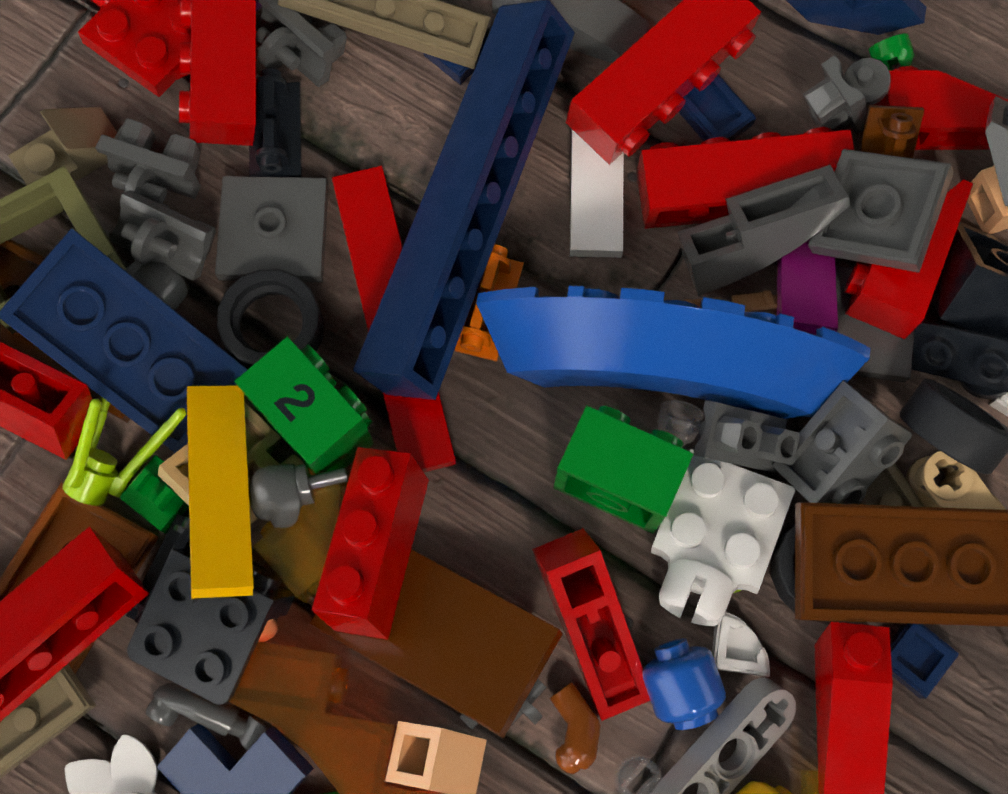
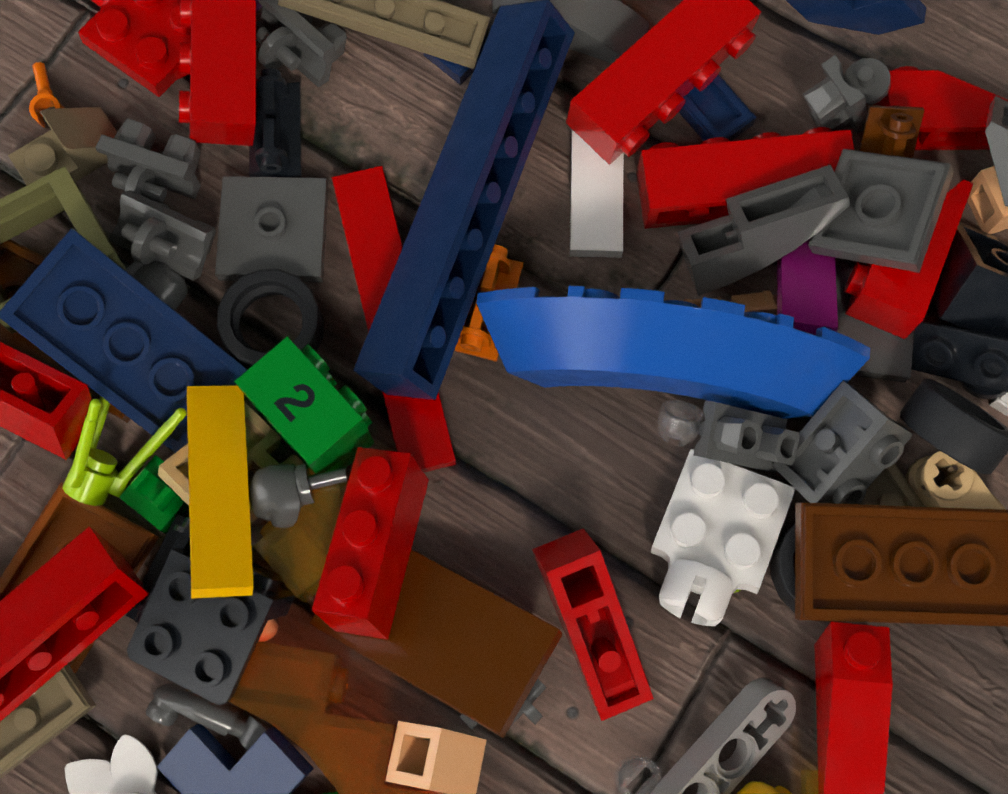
dark orange arm [549,682,601,774] -> none
green brick [553,405,694,534] -> none
blue head [643,638,726,730] -> none
white tile [712,612,770,678] -> none
green hinge [868,33,914,71] -> none
dark blue tile [890,623,959,699] -> none
none -> orange hand [29,62,65,128]

